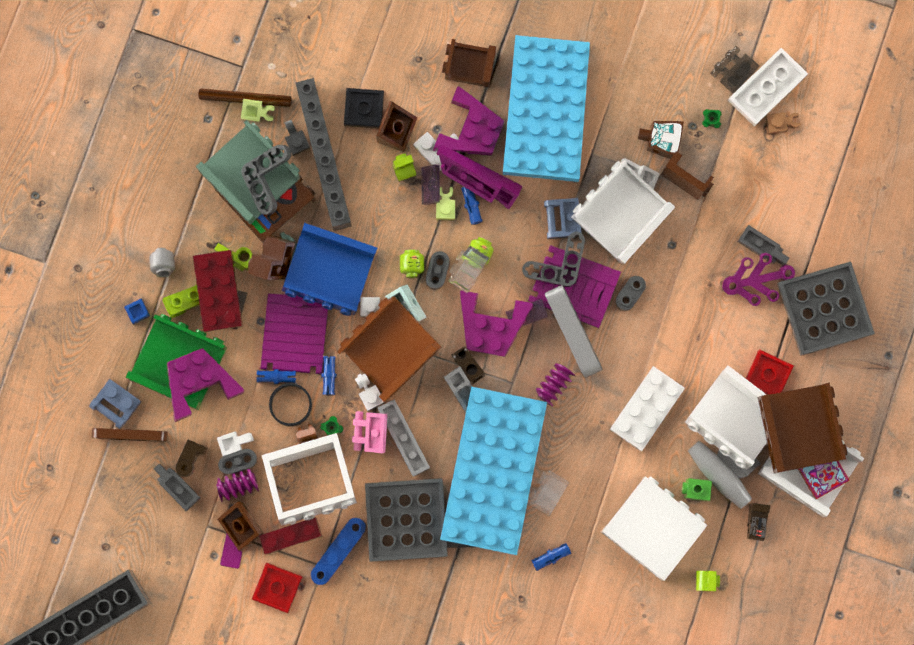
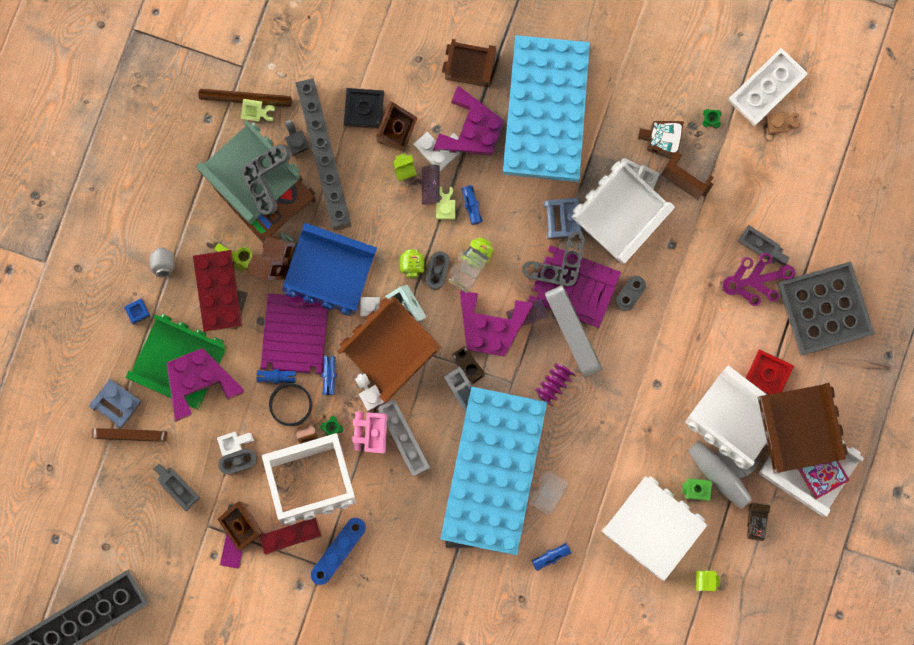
lime plate [162,285,200,318] -> none
dark brown leg [176,439,208,477] -> none
magenta piece [216,469,259,502] -> none
red tile [252,562,303,613] -> none
dark grey piece [365,478,448,562] -> none
magenta wedge [436,145,522,209] -> none
white plate [609,366,685,451] -> none
clear smoke plate [710,46,760,94] -> none

